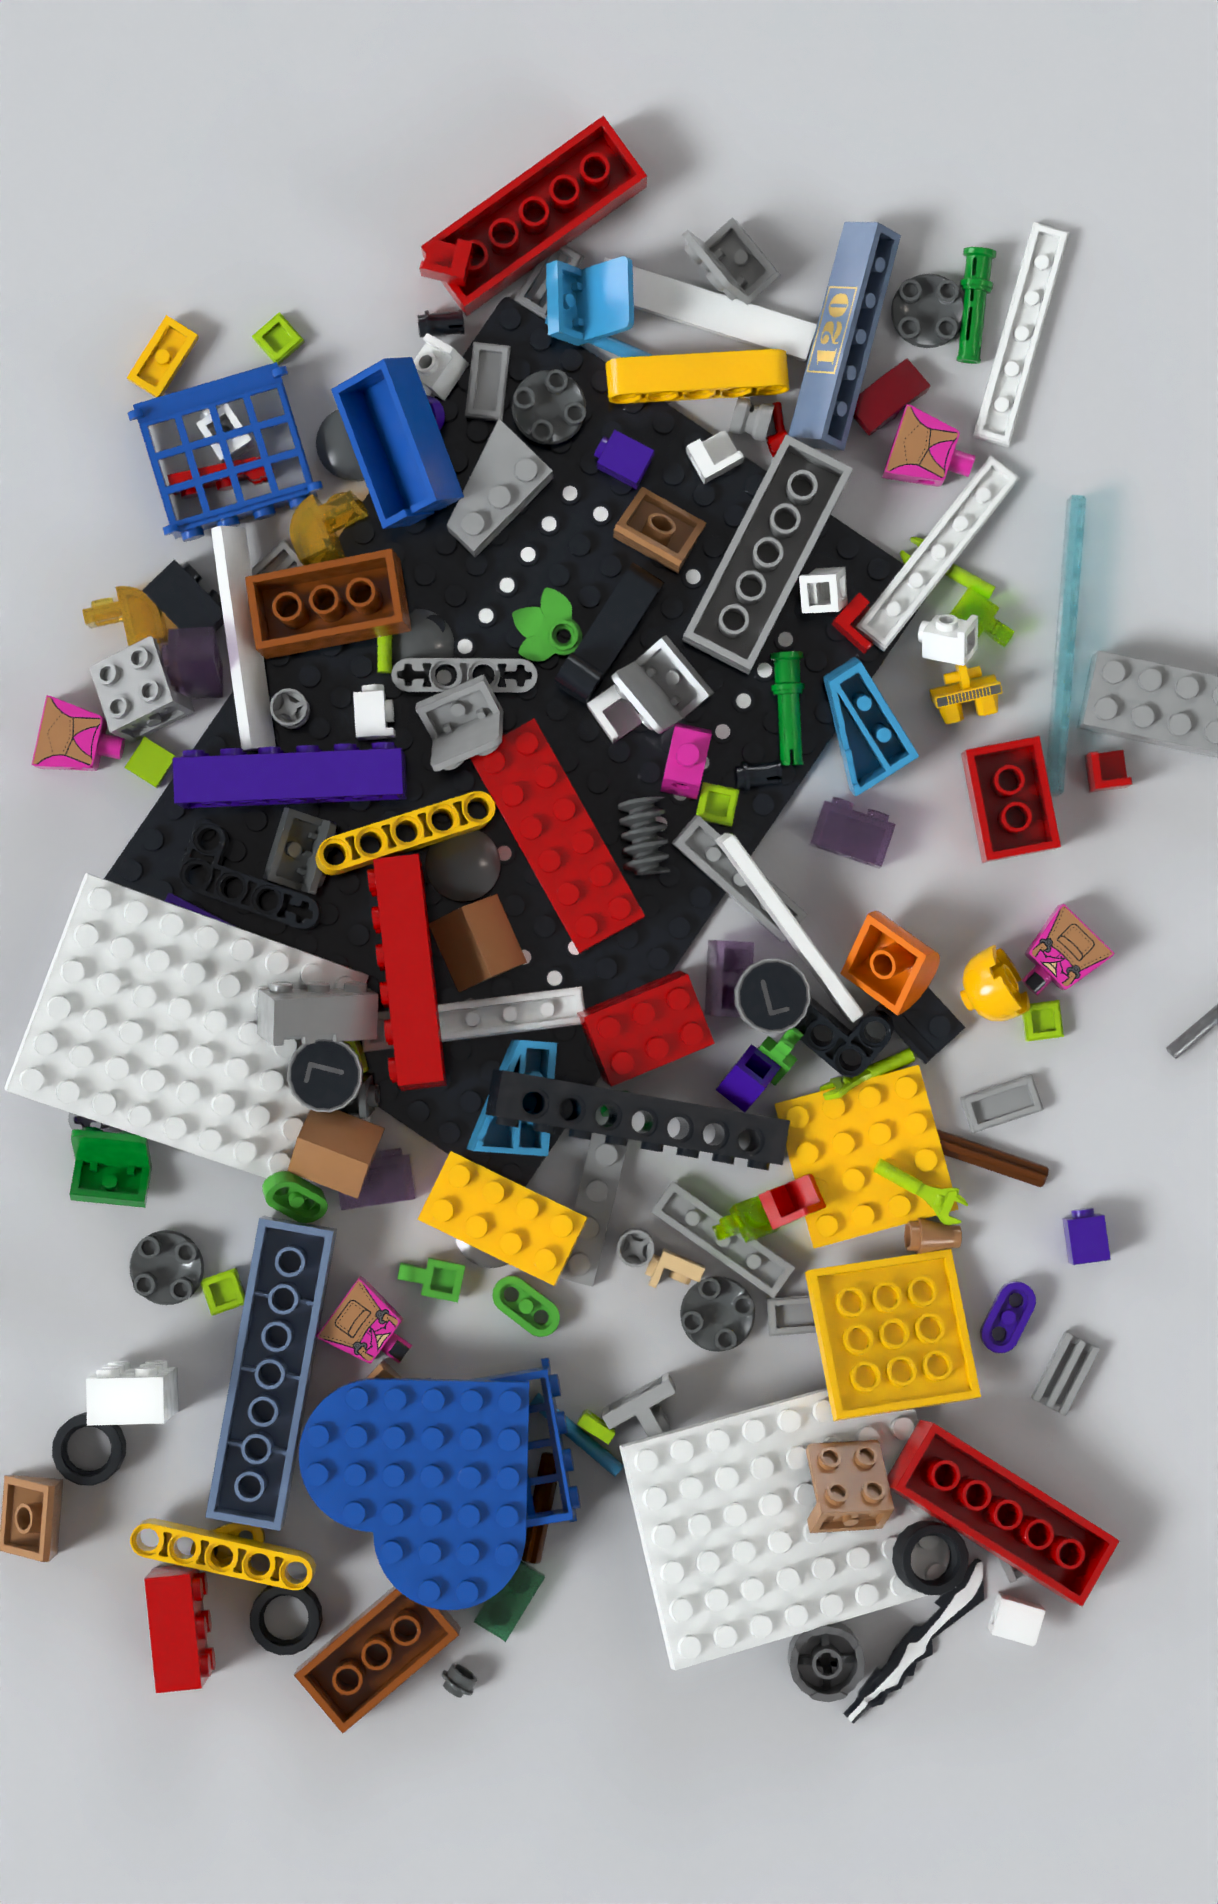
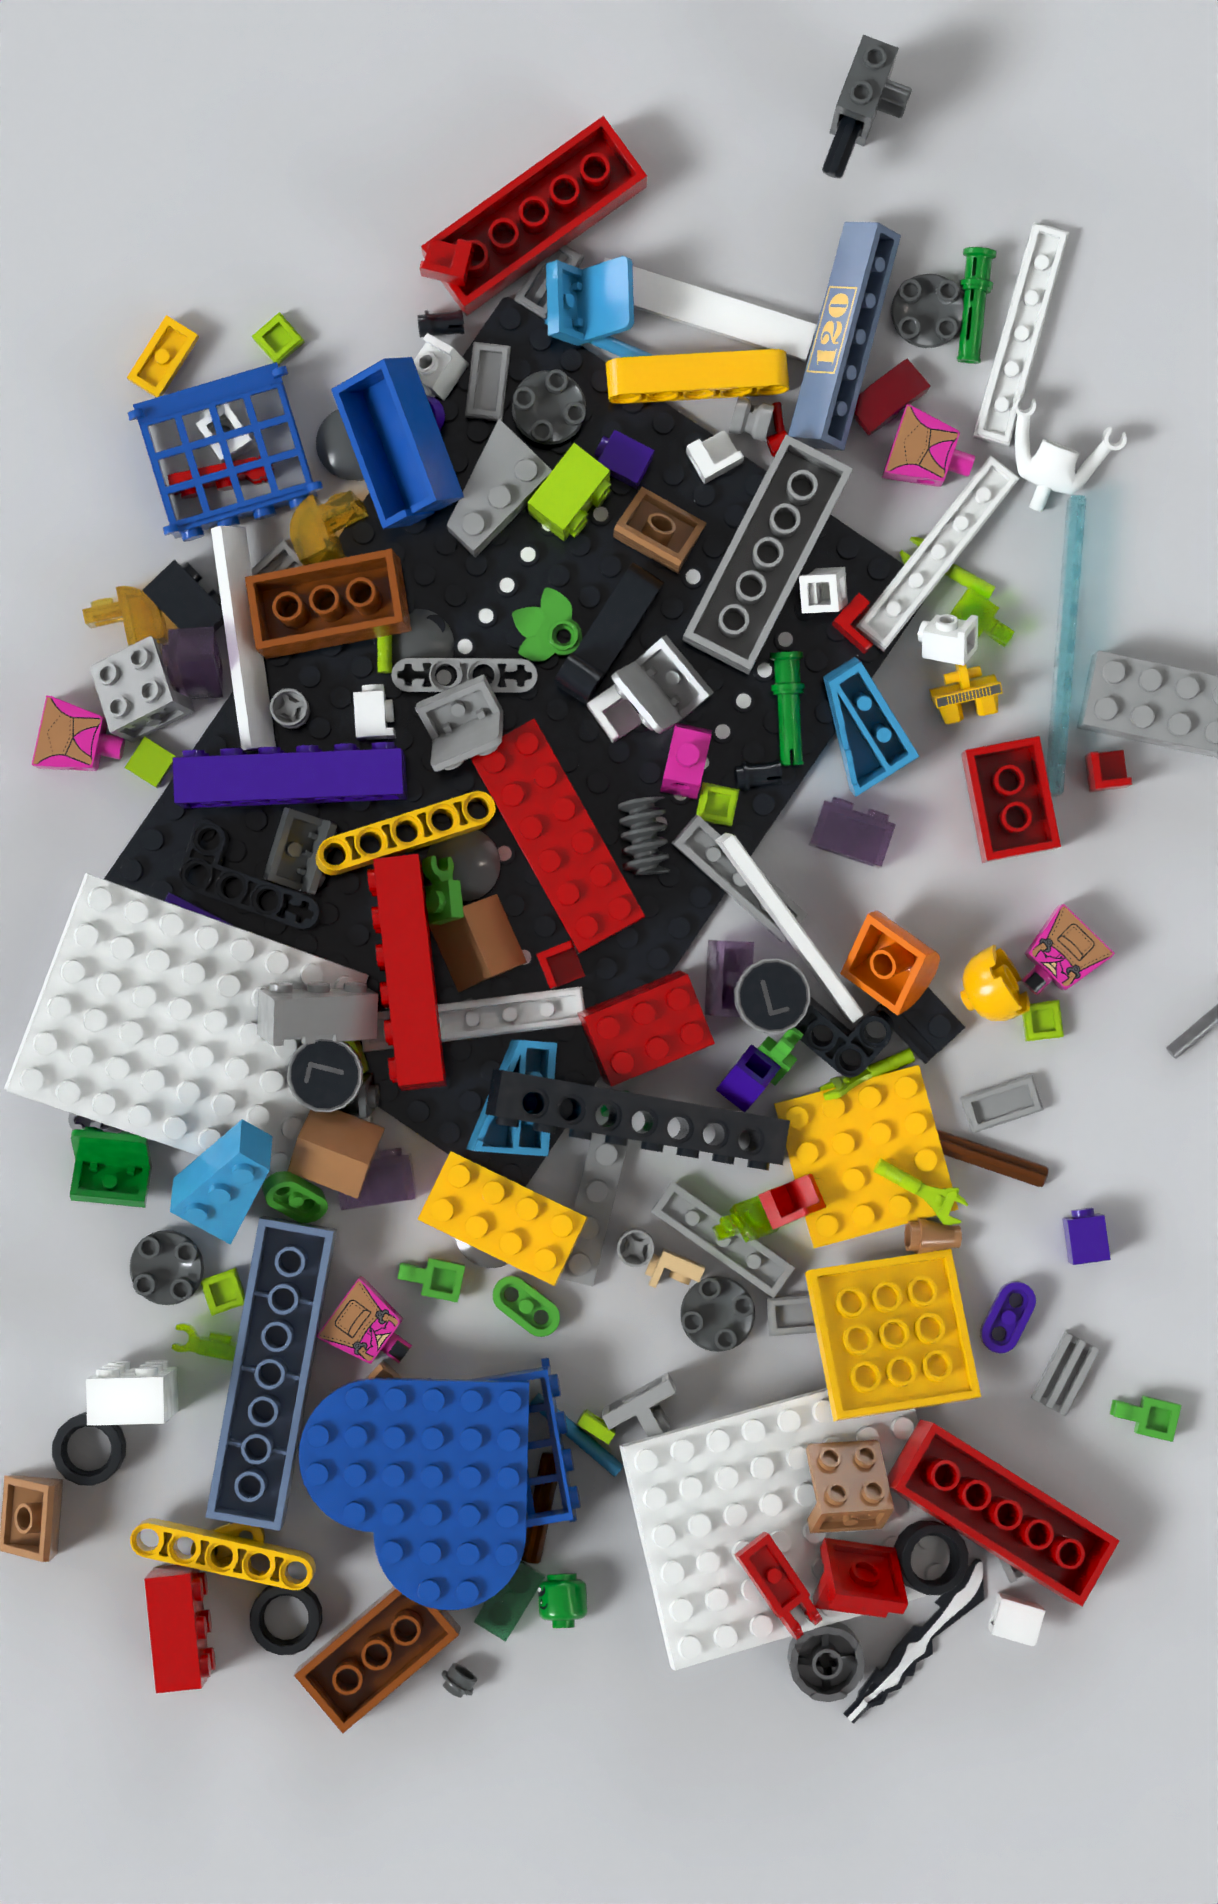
light grey bracket [682,217,780,305] -> none
none -> dark azure wedge [170,1119,273,1245]
none -> clear neon green plate [172,1323,237,1361]
none -> bright green plate [422,856,464,925]
none -> lime brick [527,443,611,541]
none -> red panel [536,940,585,990]
none -> green head [538,1573,587,1628]
none -> red hinge [734,1532,822,1640]
none -> red bracket [812,1538,908,1618]
none -> dark grey piece [822,35,912,179]
none -> white piece [1012,393,1127,512]
none -> bright green plate [1109,1395,1182,1442]

